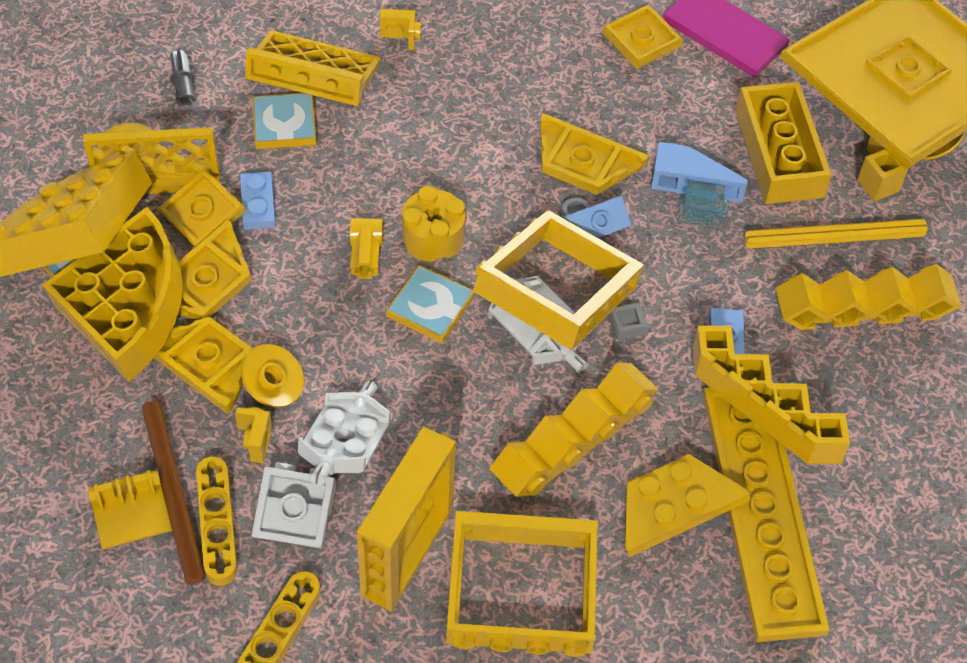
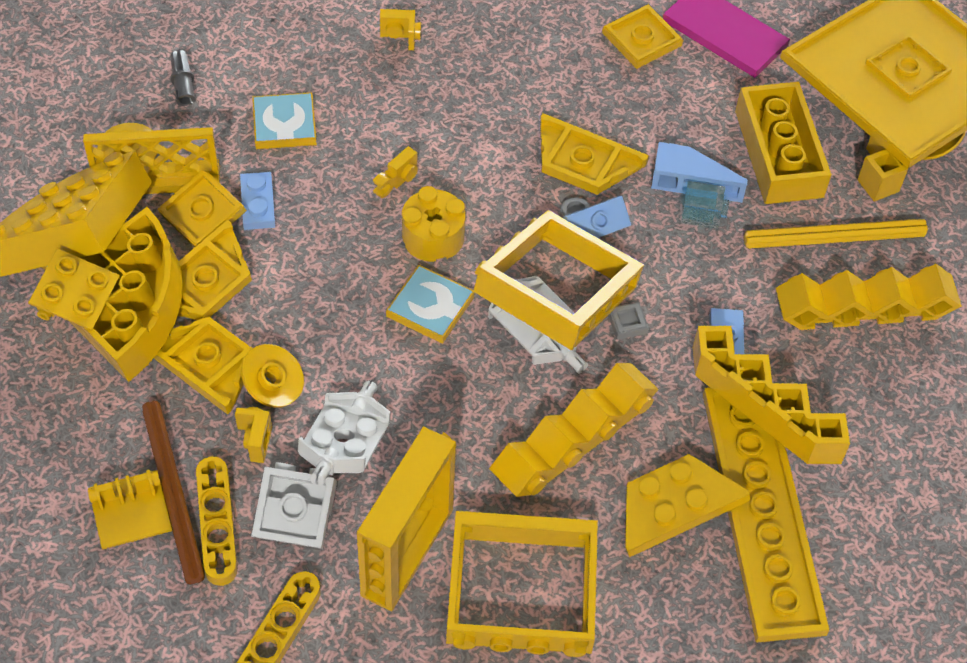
yellow fence [245,30,381,106] -> none
yellow piece [350,218,383,279] -> none
none -> yellow hinge [28,248,120,331]
none -> yellow plate [373,146,418,199]

